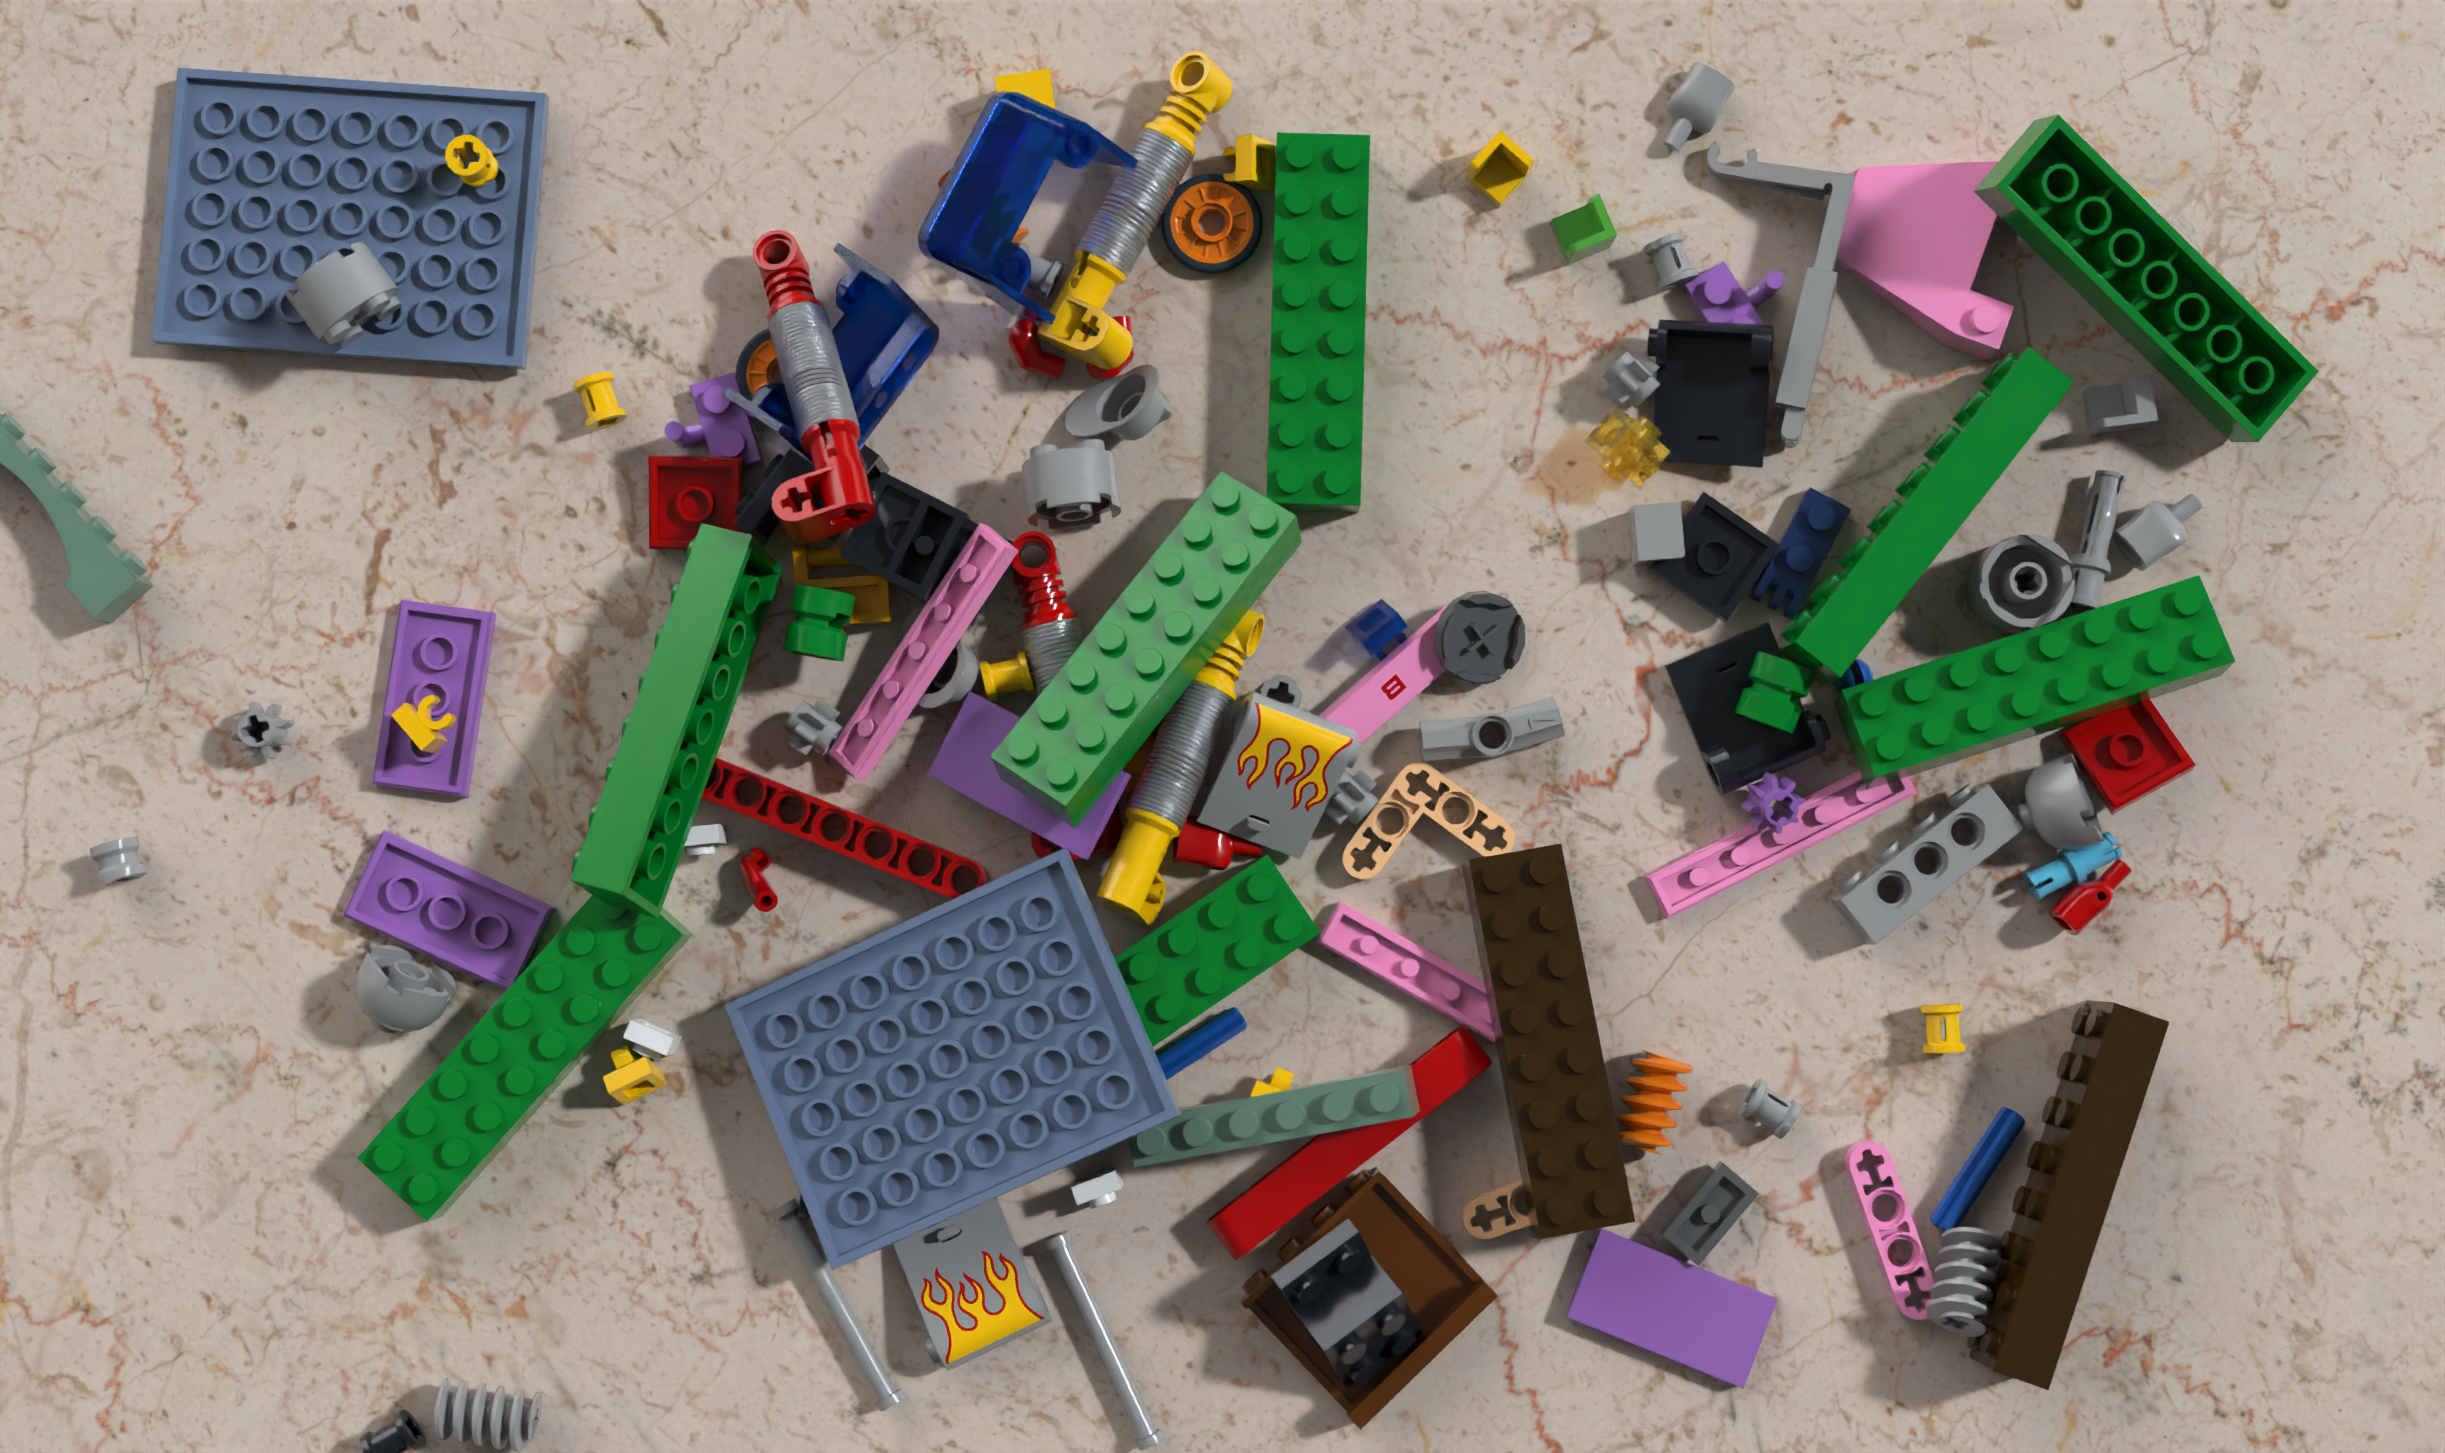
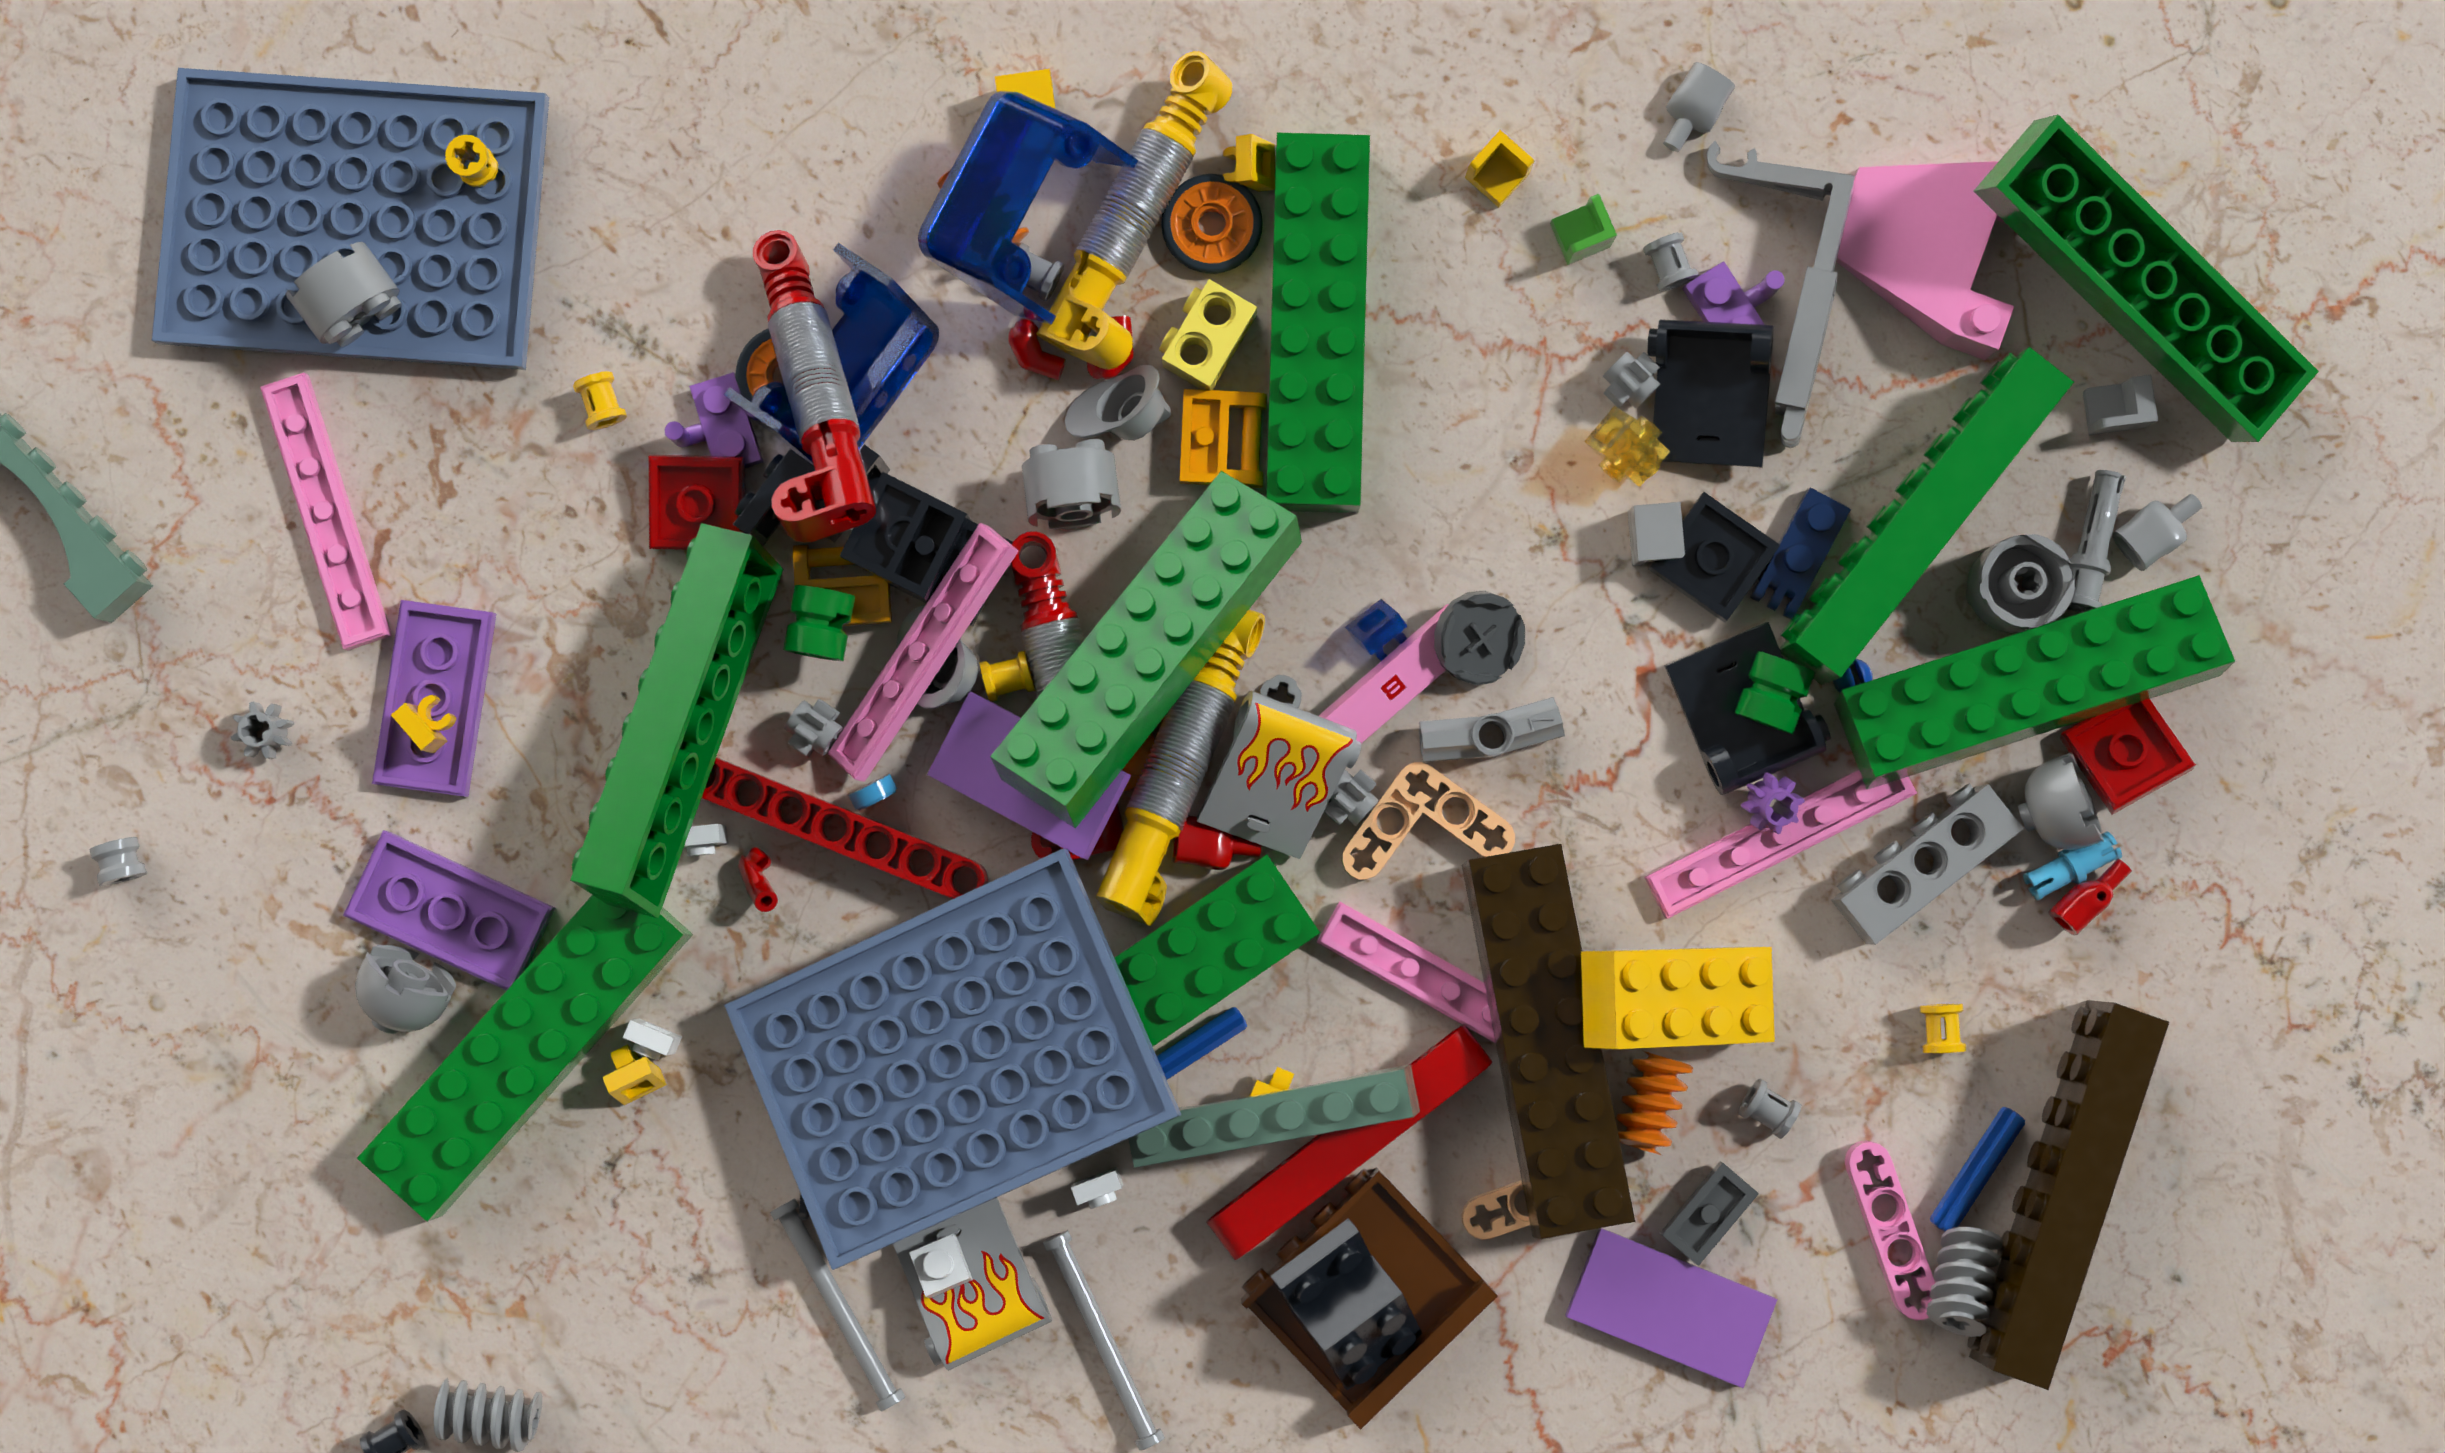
none -> bright pink tile [260,373,392,651]
none -> dark azure tile [848,774,897,811]
none -> white plate [909,1234,973,1298]
none -> light yellow brick [1159,279,1257,390]
none -> light orange plate [1180,389,1267,488]
none -> yellow brick [1581,947,1775,1049]

